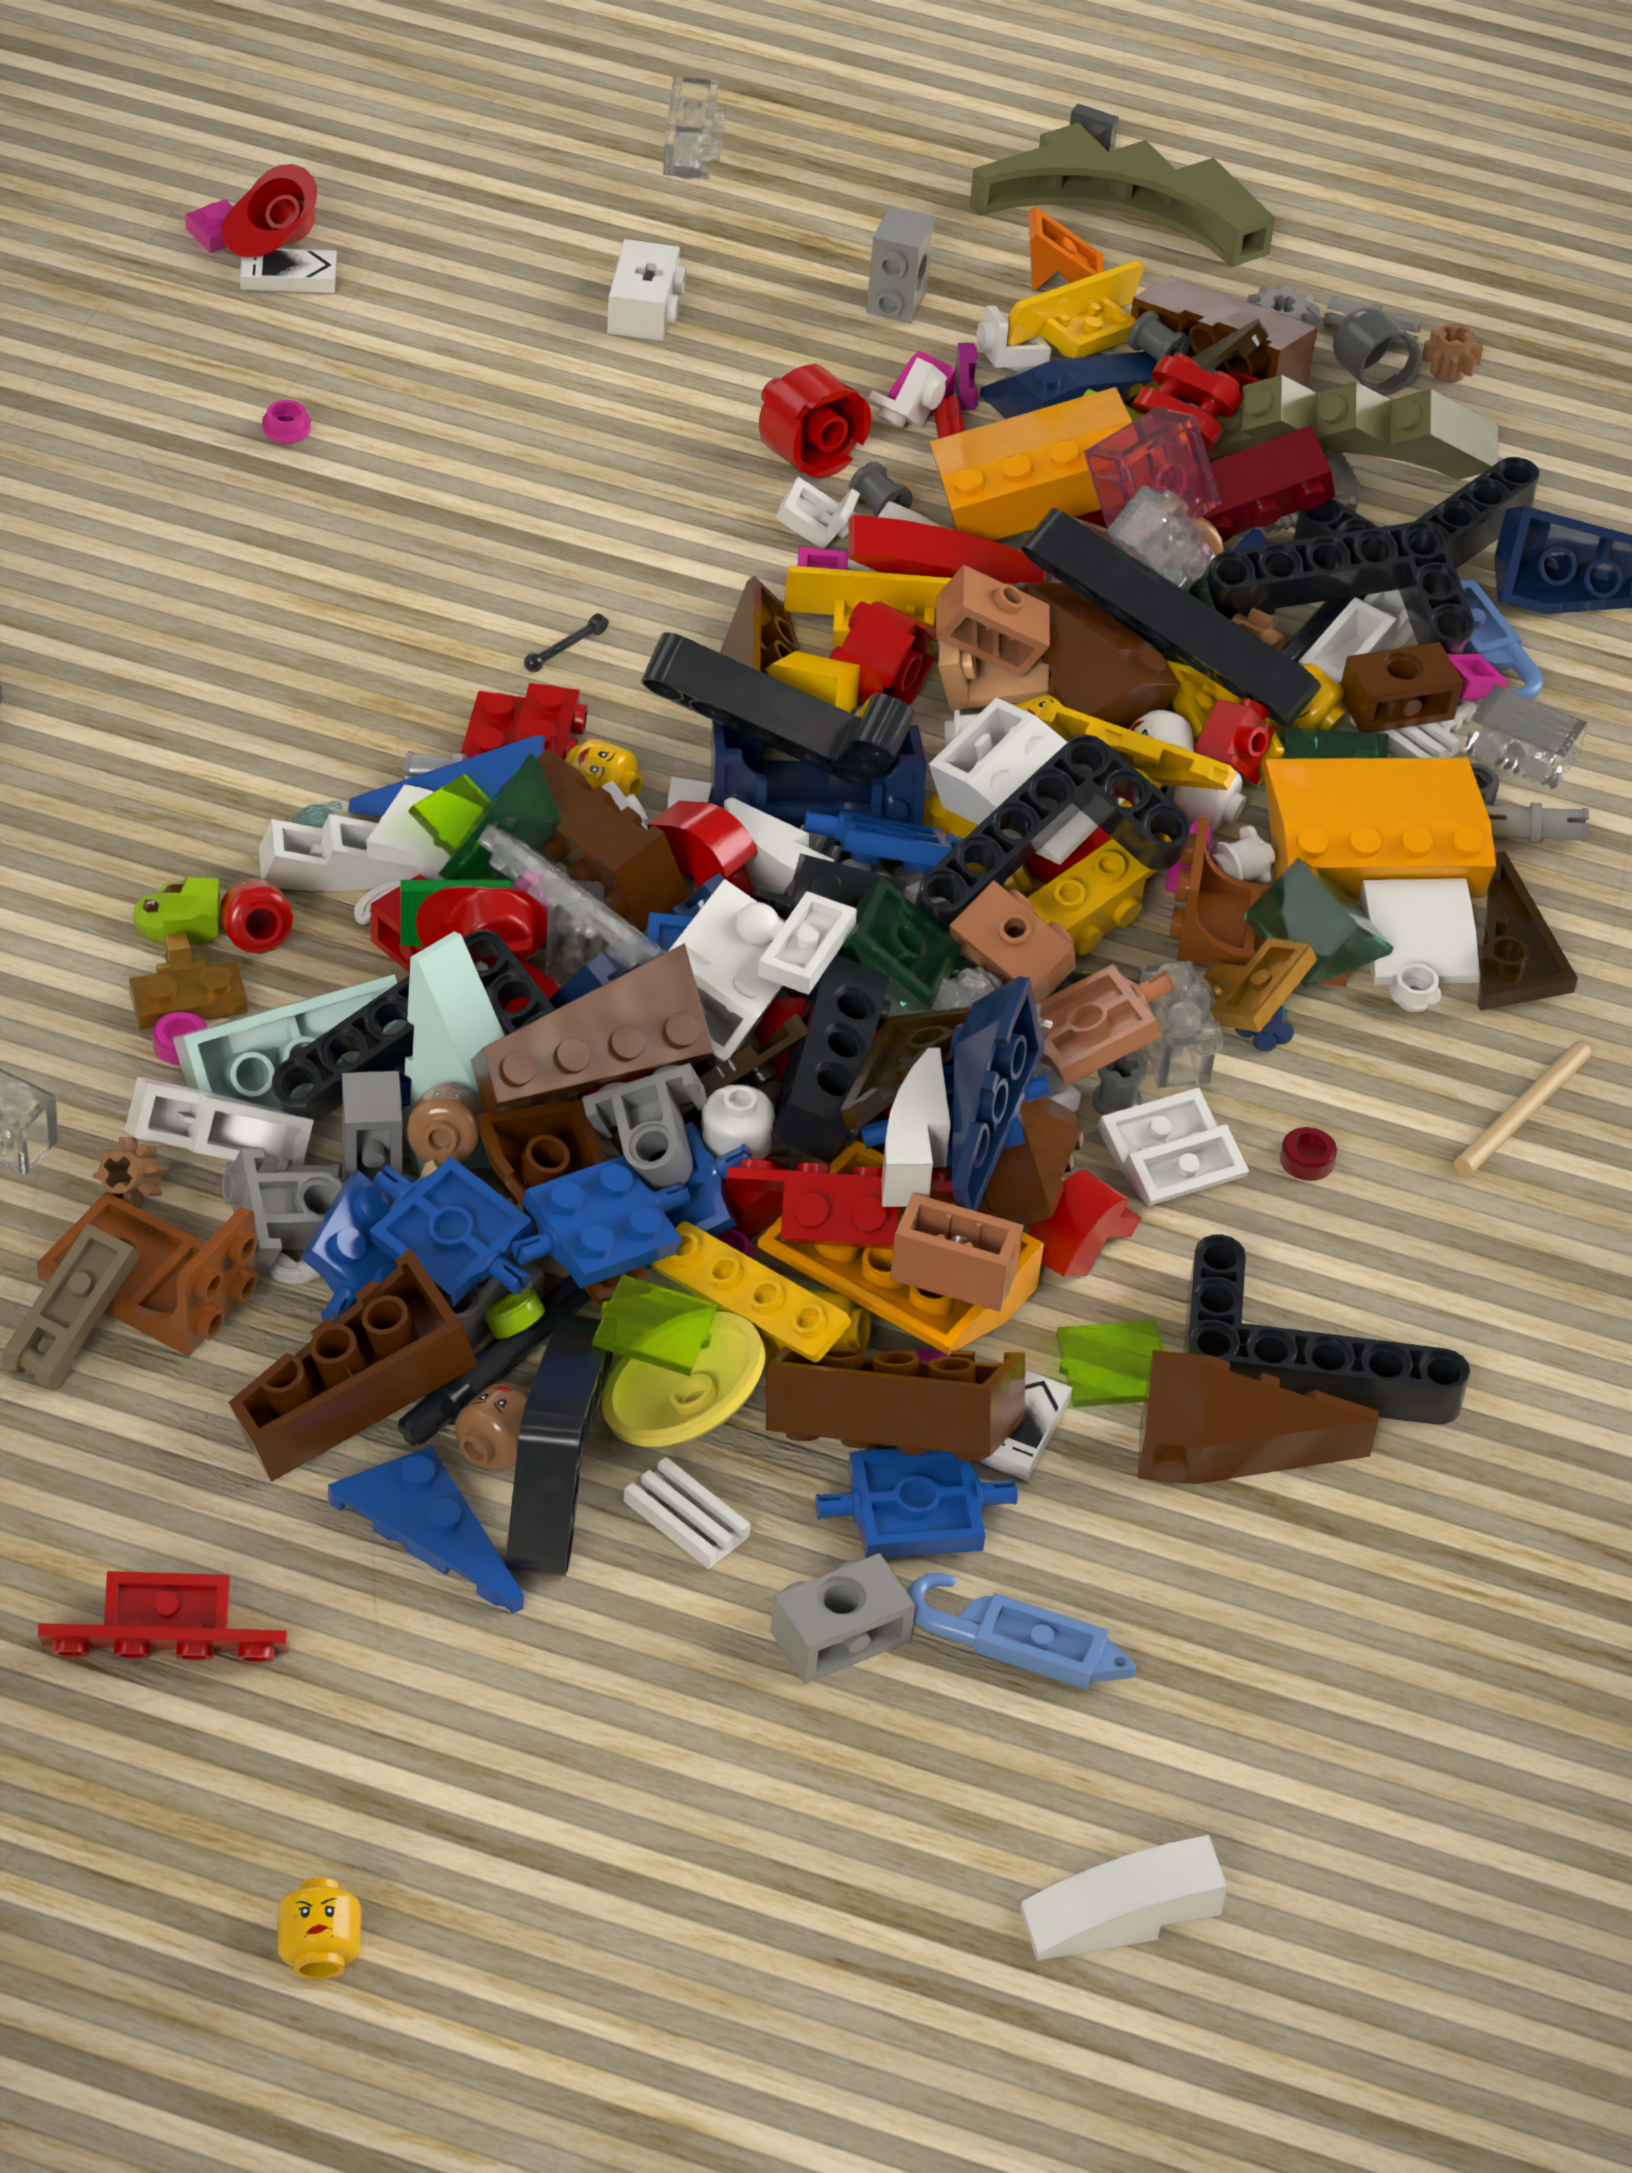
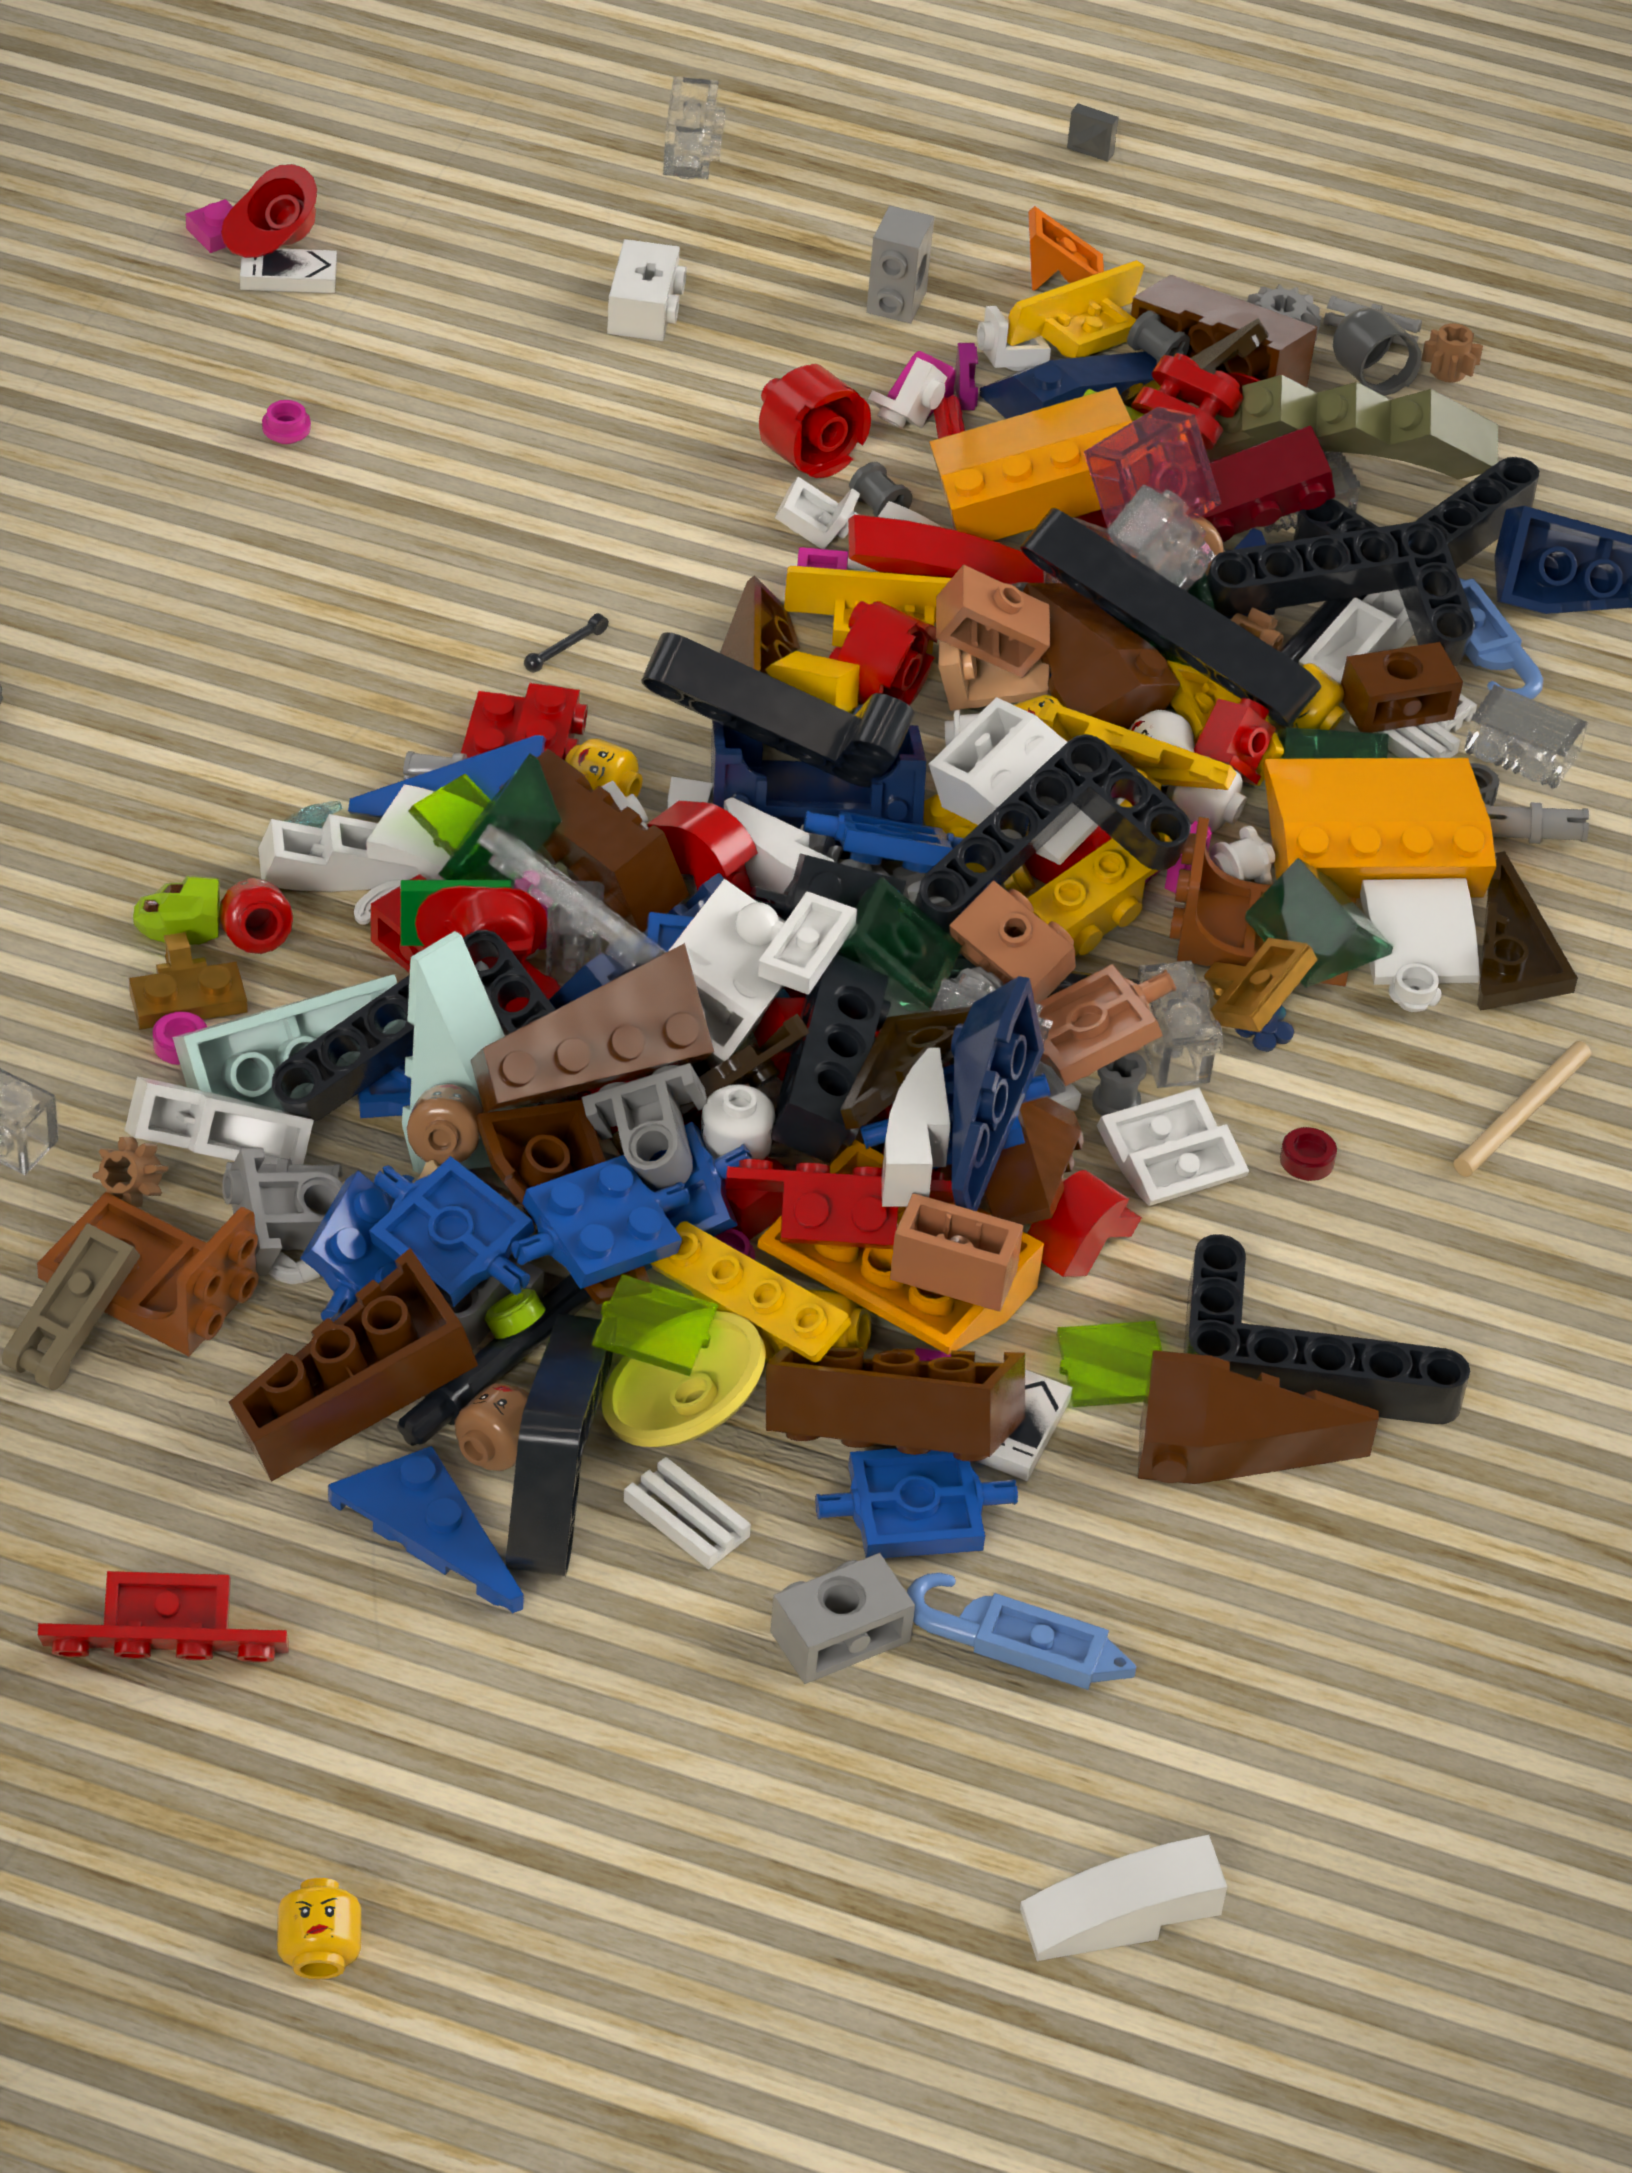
light grey brick [342,1071,402,1192] -> none
olive arch [969,122,1275,267] -> none
dark pink plate [1447,654,1508,702] -> none

